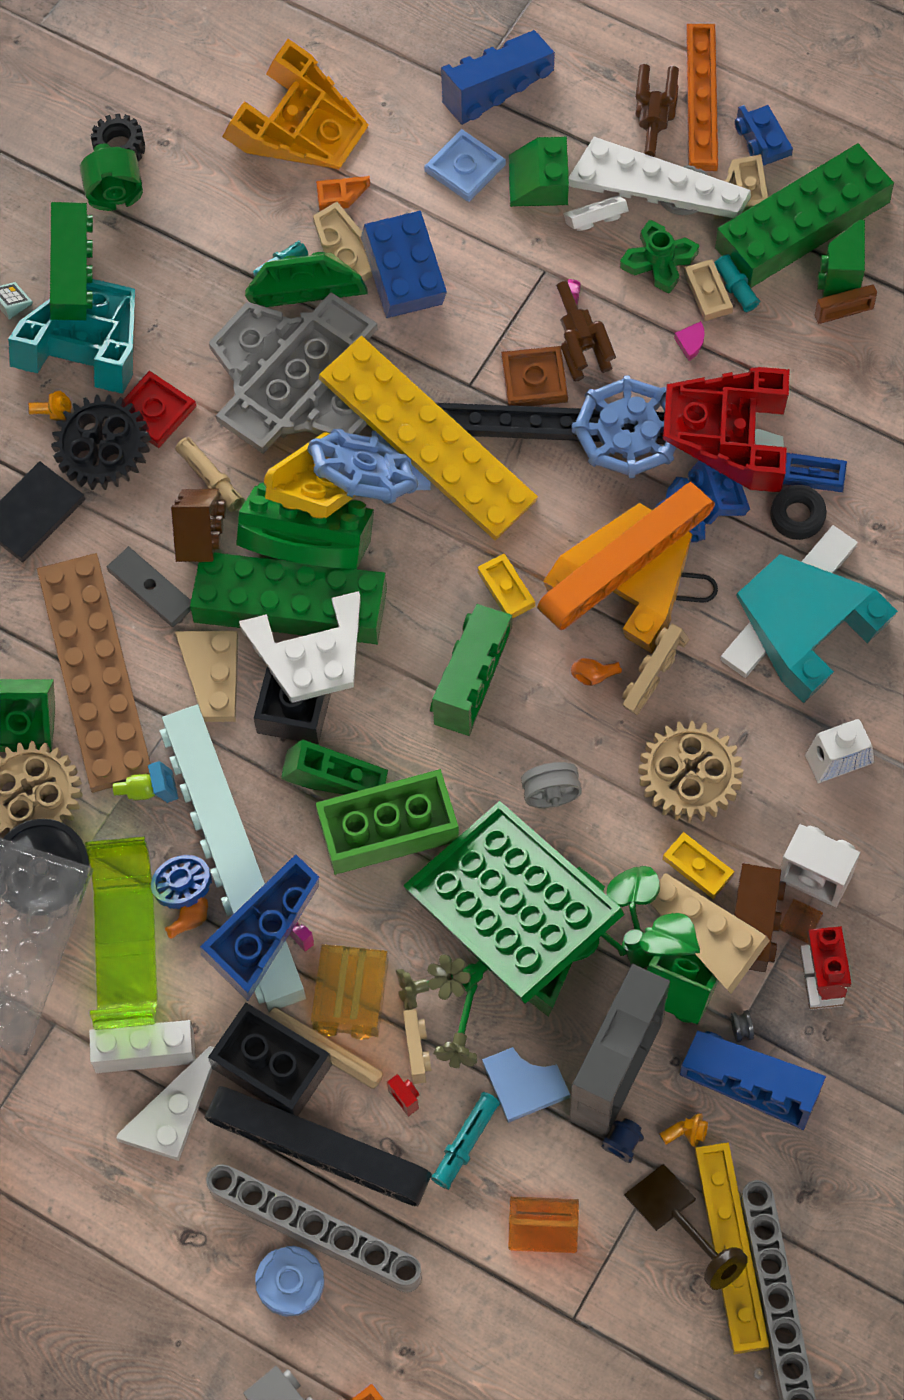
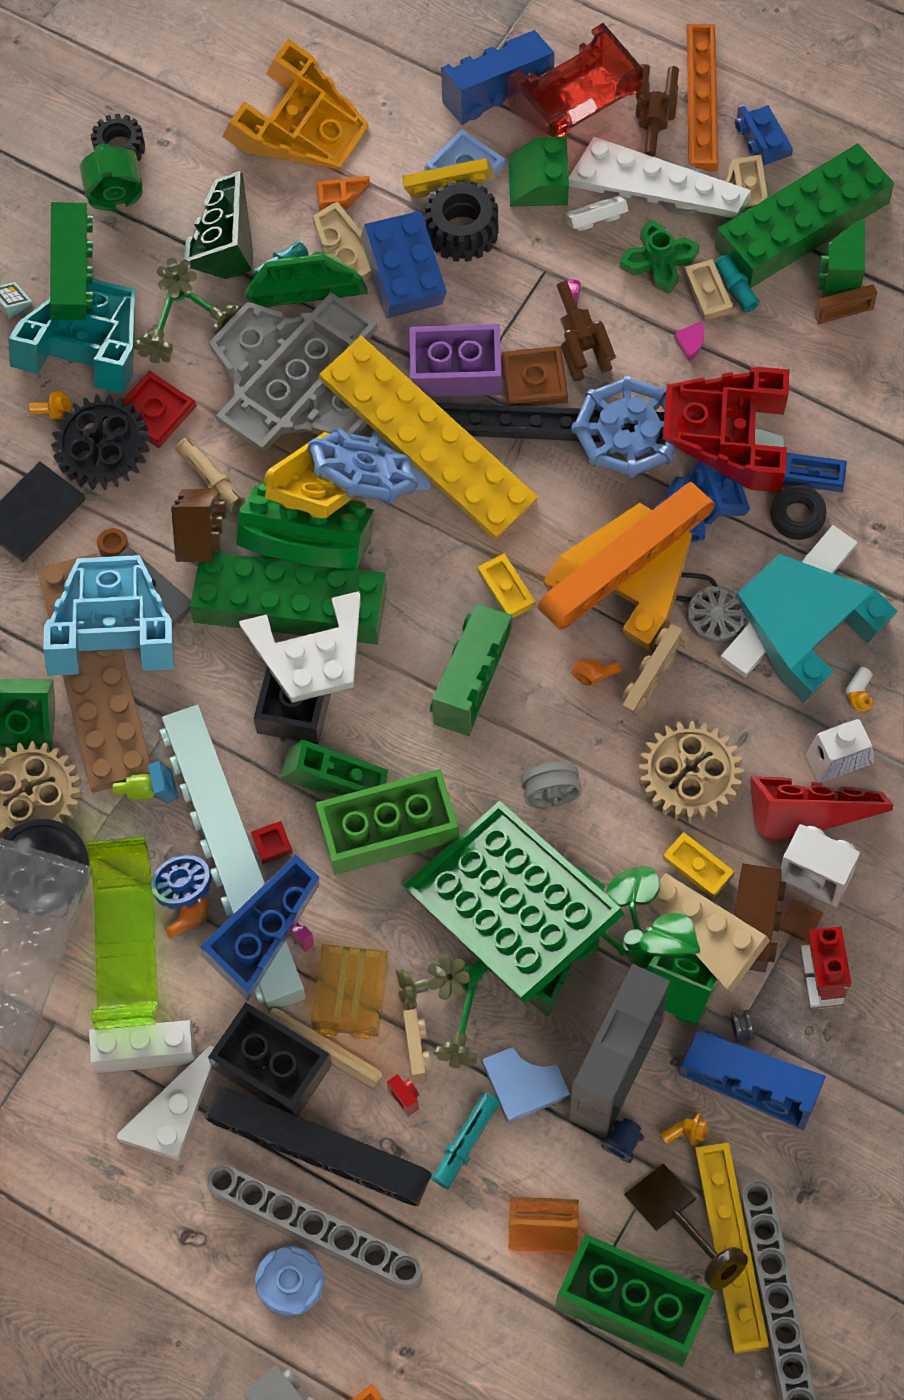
tan wing [175,631,238,722] -> none
none -> medium azure wedge [43,555,174,676]
none -> dark orange tile [97,528,129,557]
none -> olive plant [133,257,242,363]
none -> dark green wedge [184,171,253,279]
none -> red plate [251,821,293,864]
none -> yellow plate [402,158,494,198]
none -> medium lavender brick [409,324,502,397]
none -> black tyre [425,180,499,262]
none -> clear red windscreen [508,23,644,137]
none -> green brick [555,1233,714,1367]
none -> light grey wheel [687,586,746,643]
none -> red wedge [750,776,893,841]
none -> arm [846,667,873,712]

